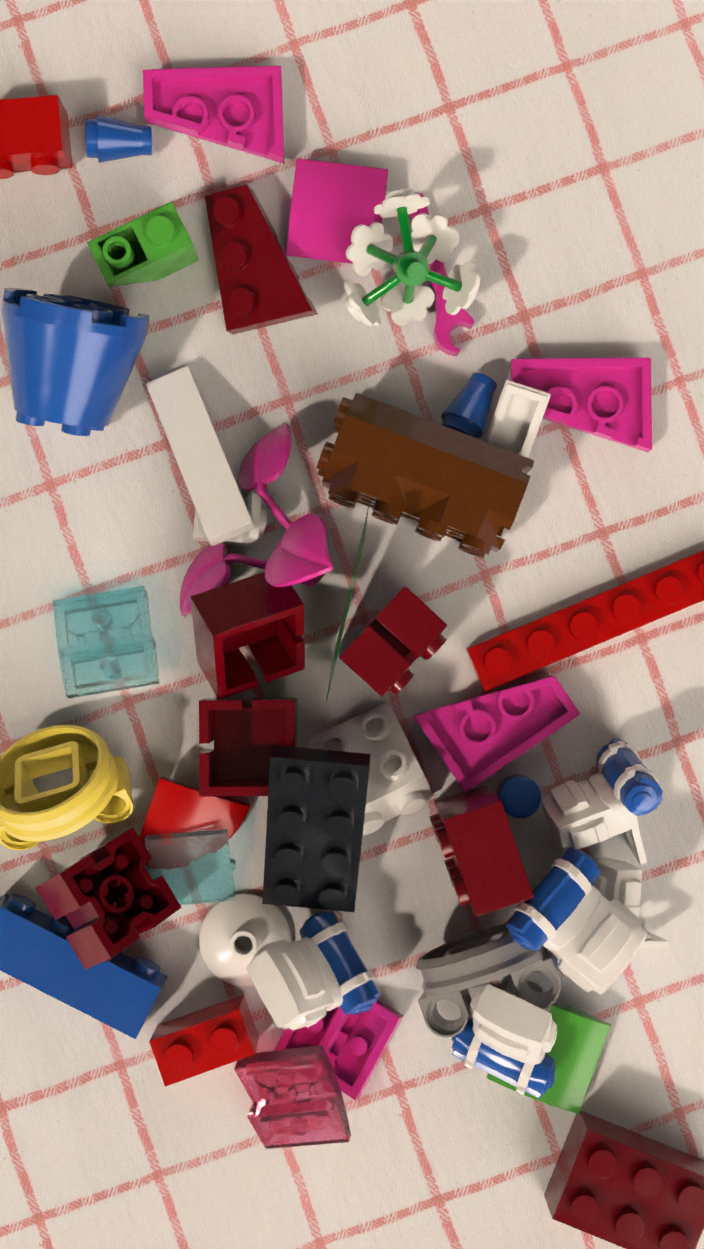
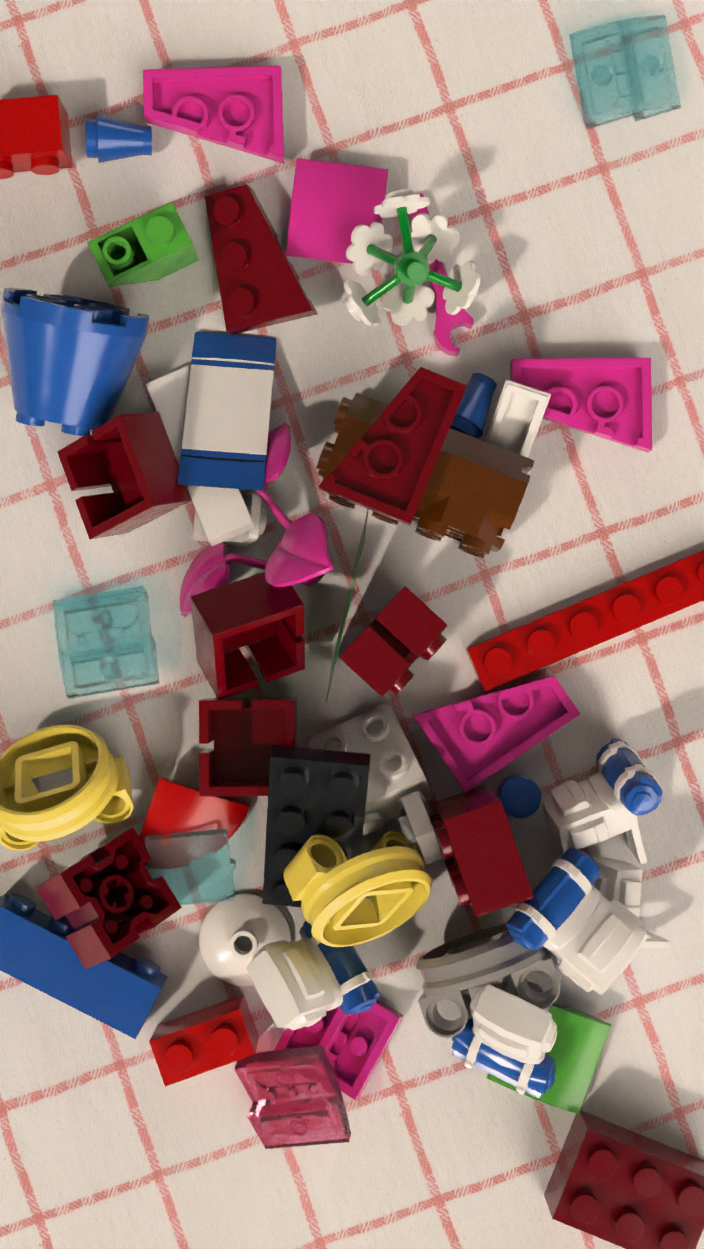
none -> dark red piece [57,412,192,540]
none -> sticker [178,332,276,491]
none -> light yellow piece [283,831,432,947]
none -> dark red wing [318,367,467,526]
none -> white plate [398,791,443,865]
none -> clear light blue slope [569,15,681,129]

